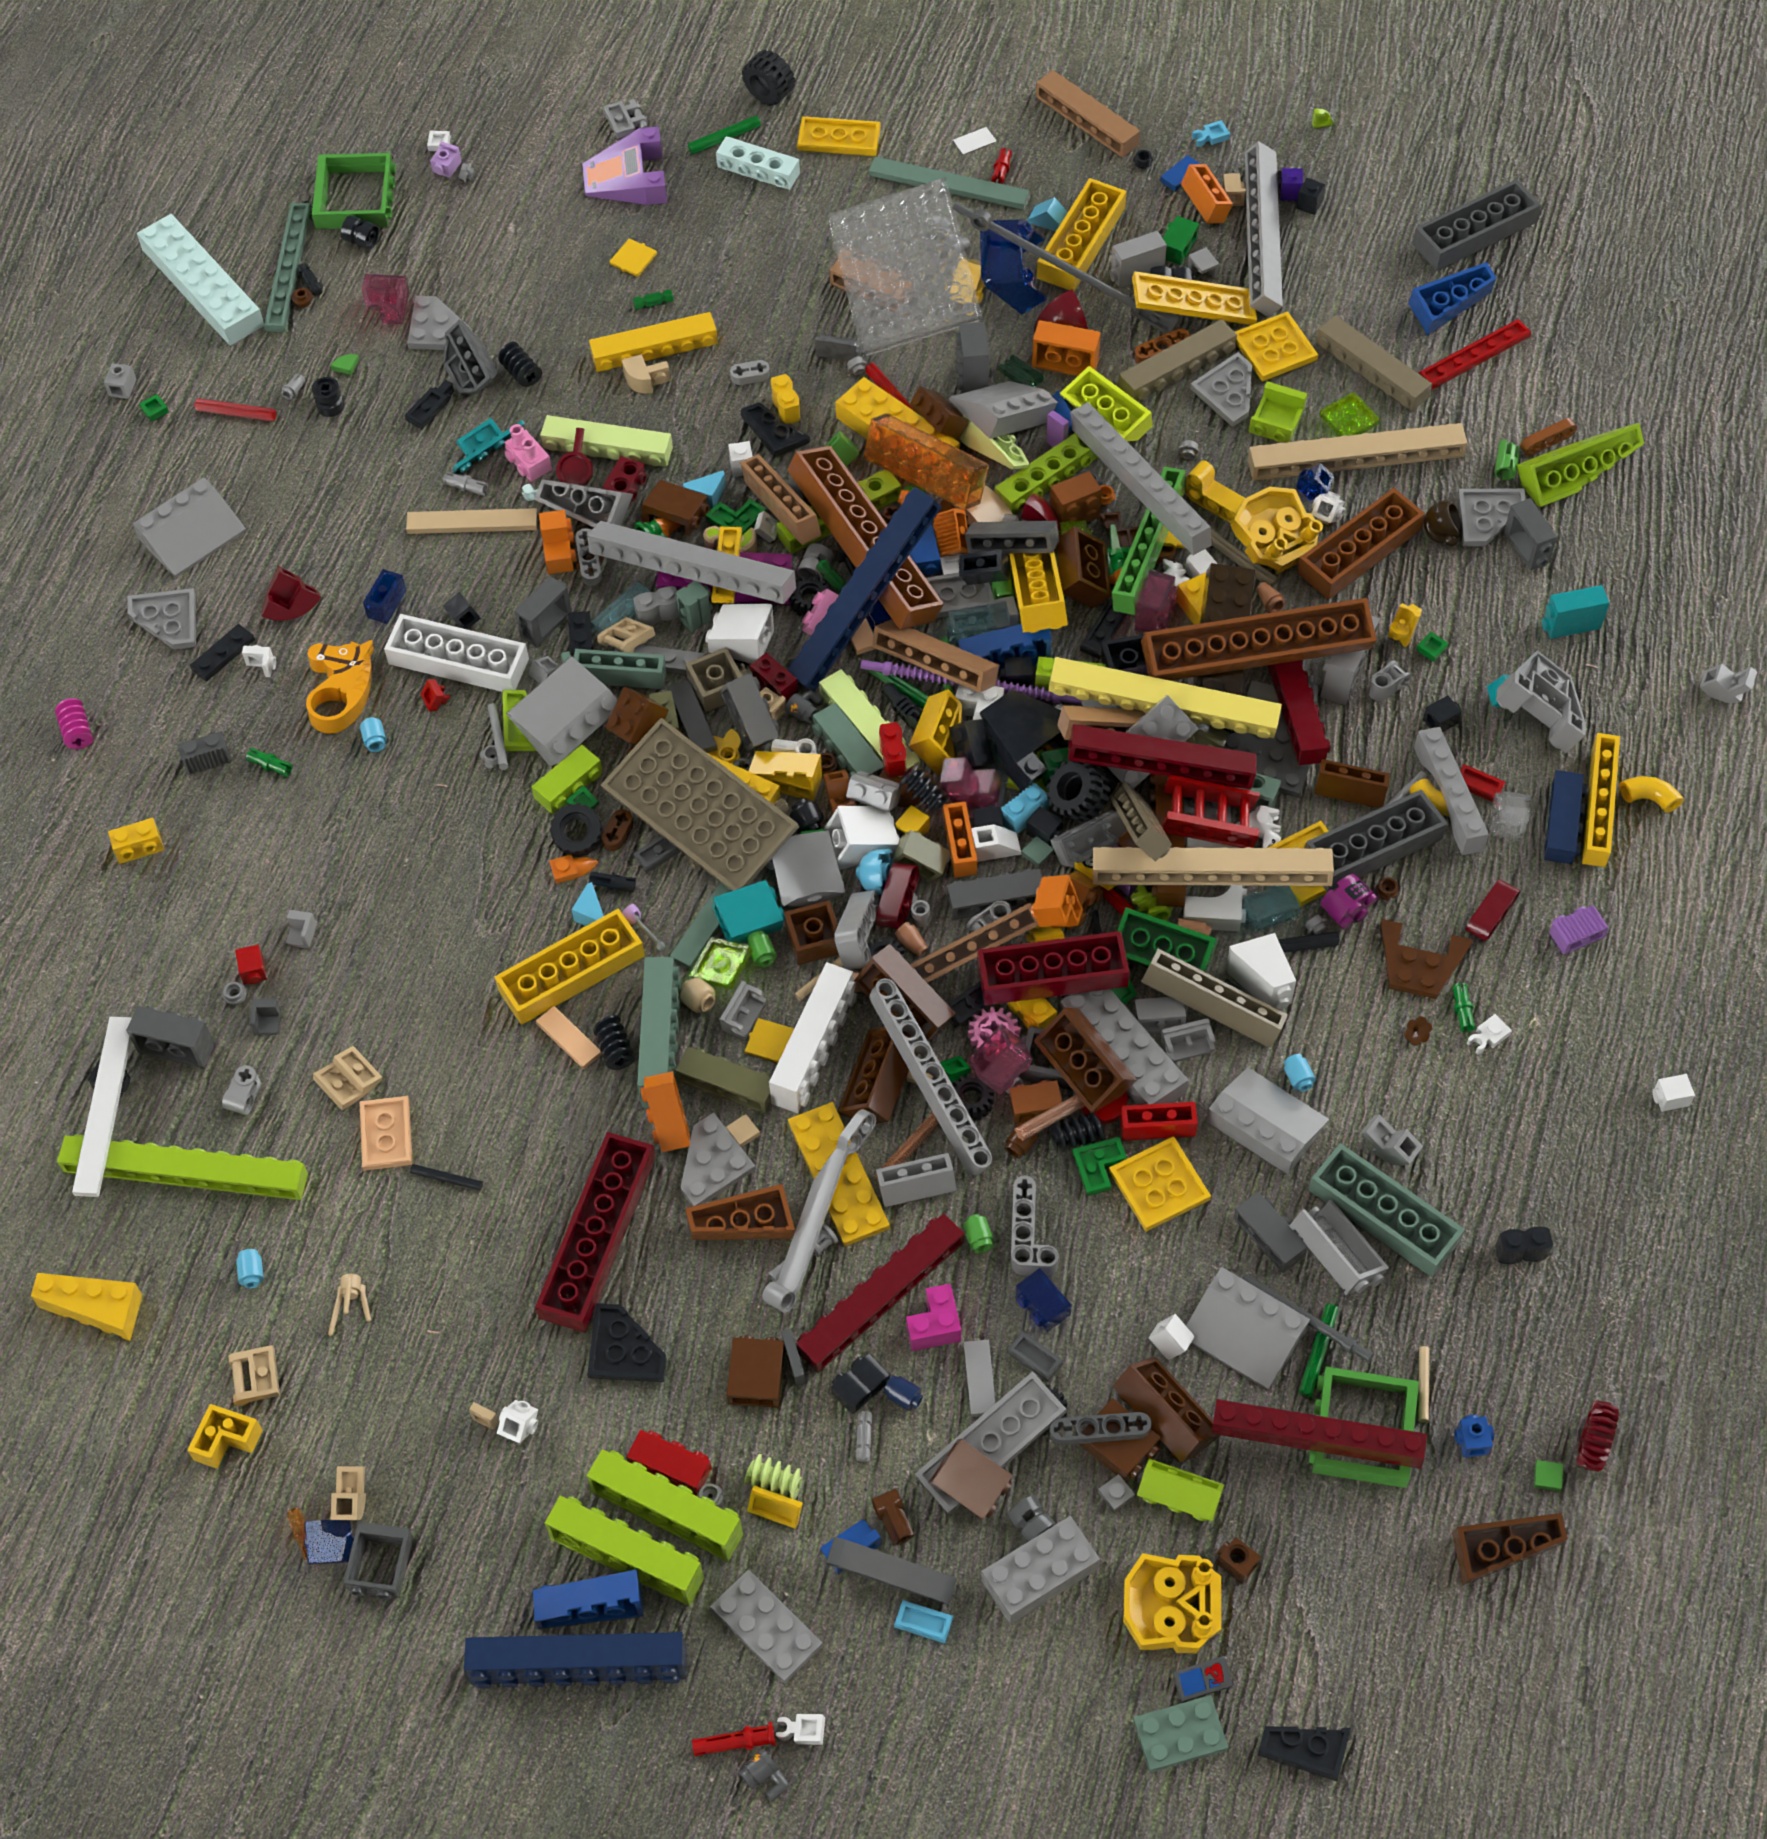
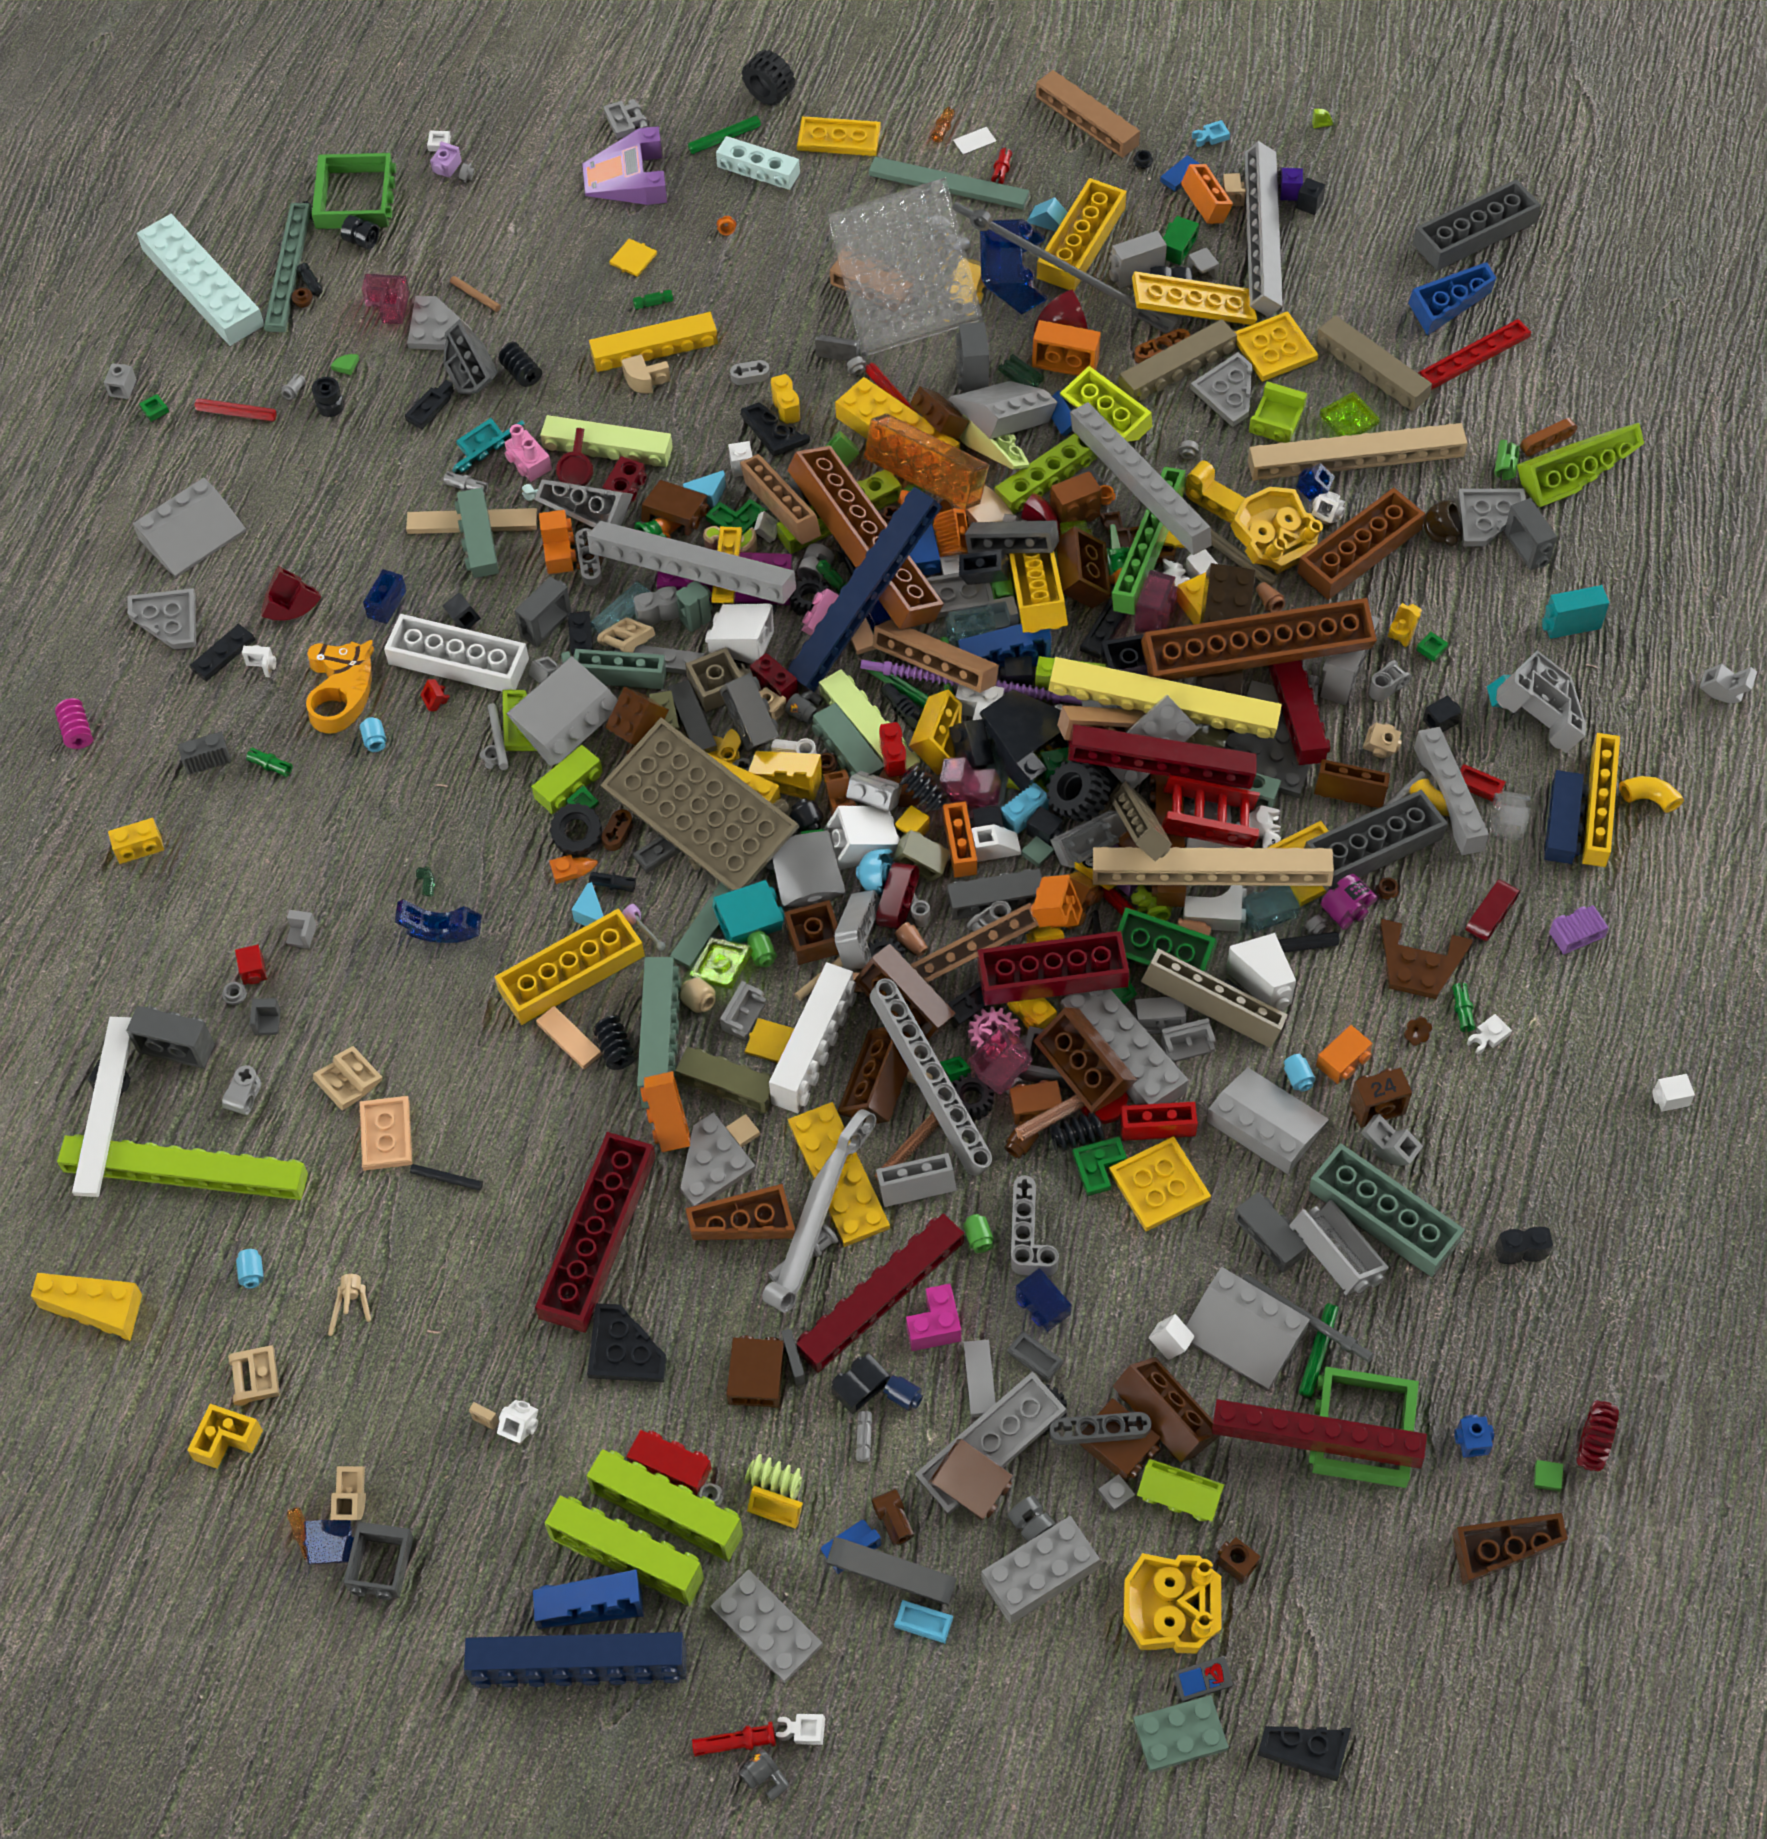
medium lavender tile [1046,410,1069,447] -> none
tan bar [1418,1346,1429,1423] -> none
none -> clear blue arch [395,899,482,943]
none -> clear green arm [416,866,435,897]
none -> medium nougat bar [450,276,501,312]
none -> sand green brick [454,487,499,578]
none -> orange plate [716,216,736,236]
none -> clear orange axle [931,107,955,143]
none -> orange brick [1316,1025,1373,1084]
none -> reddish brown brick [1349,1067,1412,1128]
none -> tan brick [1363,722,1402,758]

